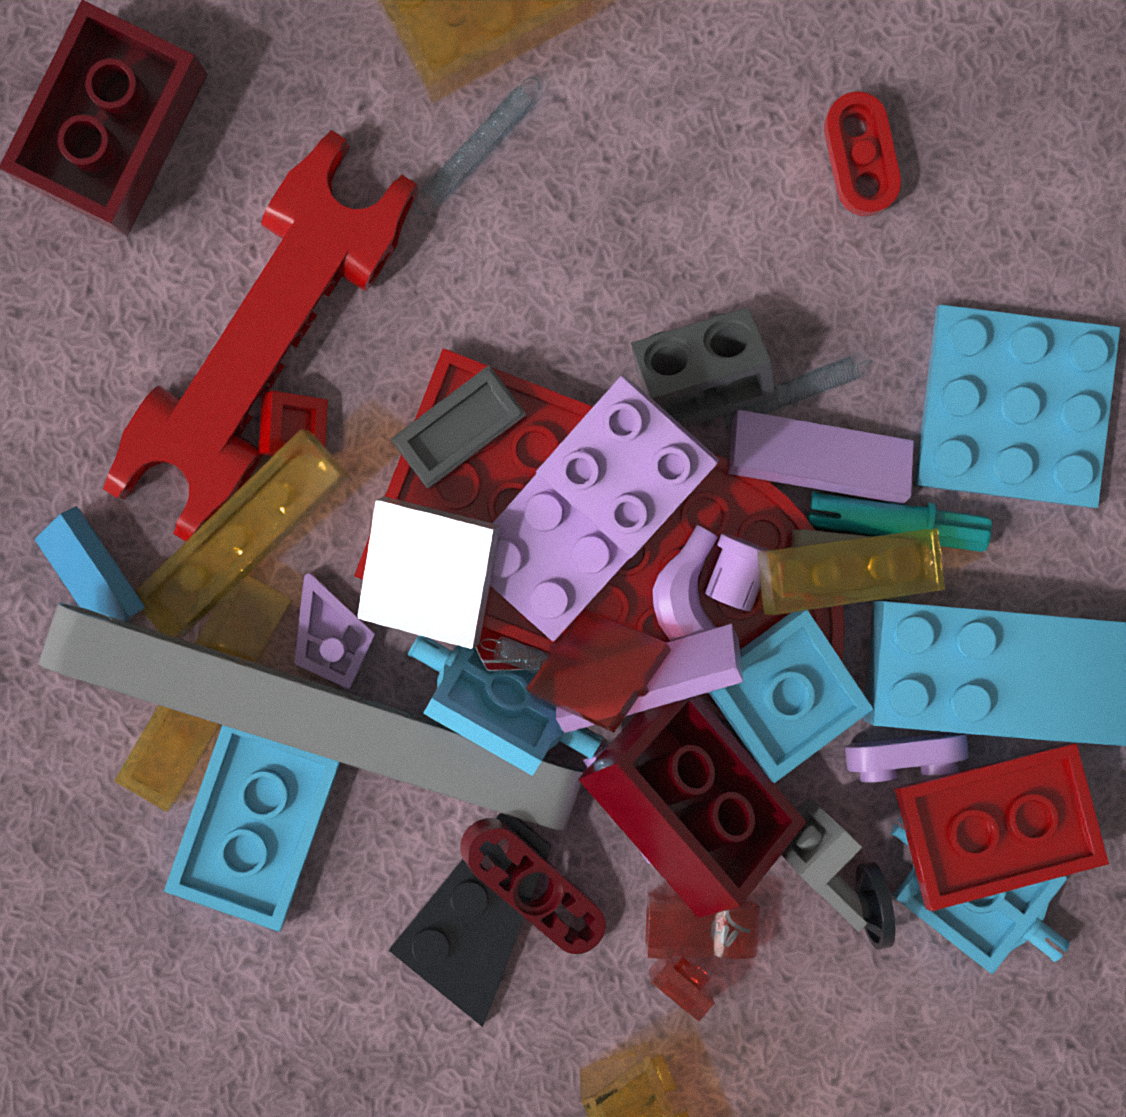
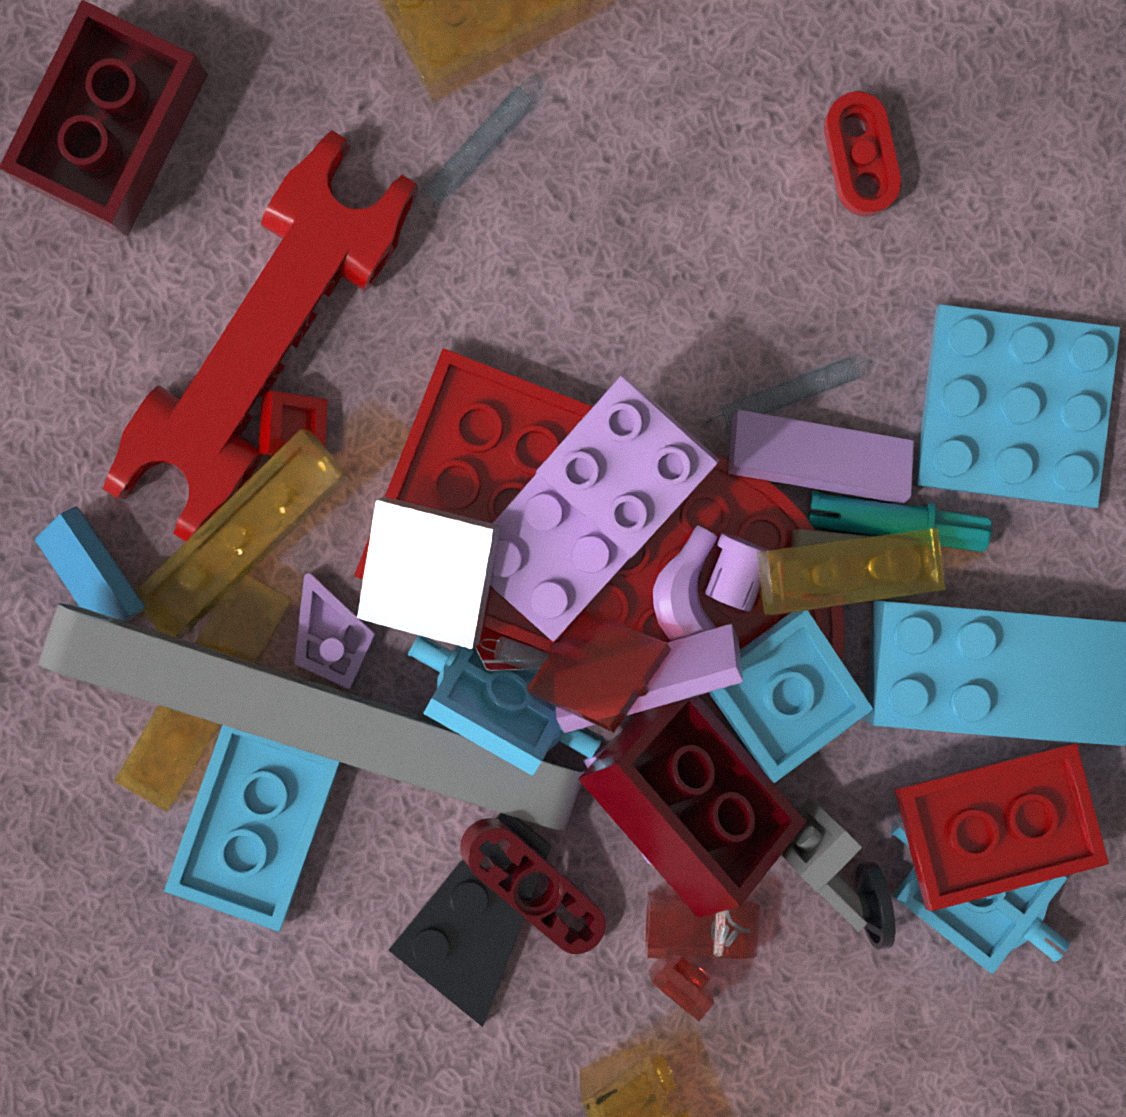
dark grey tile [390,365,527,489] -> none
dark grey brick [631,307,775,427] -> none
lavender plate [844,732,969,782] -> none

